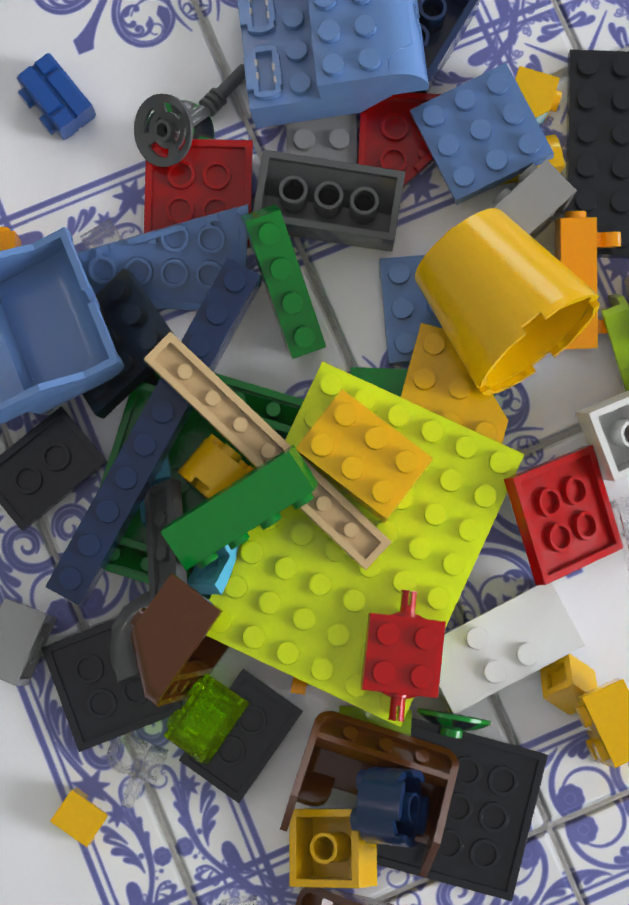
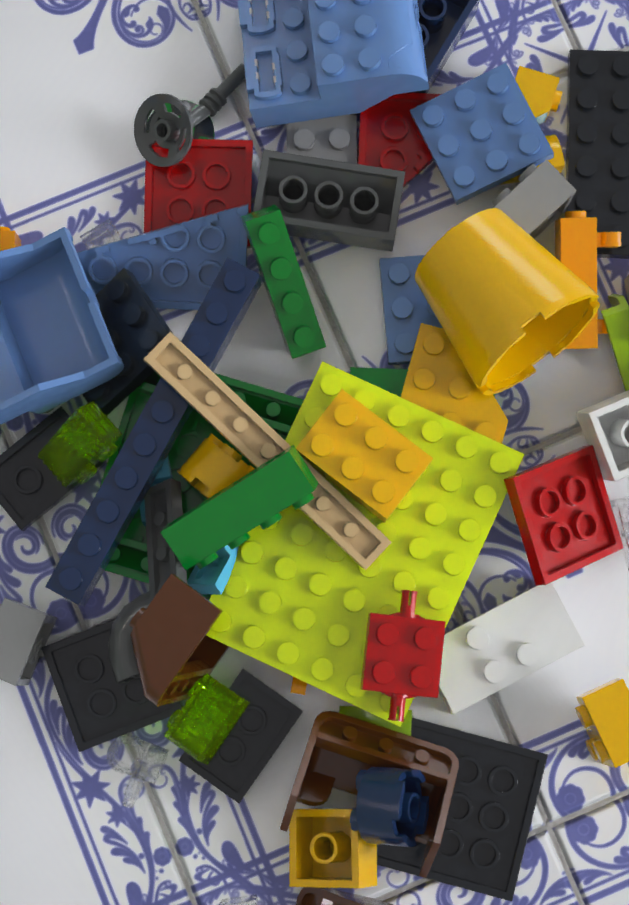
blue brick [16,53,96,140] -> none
yellow panel [50,787,108,847] -> none
green dish [417,708,491,739] -> none
yellow panel [540,654,597,715] -> none
none -> clear neon green brick [38,401,122,487]

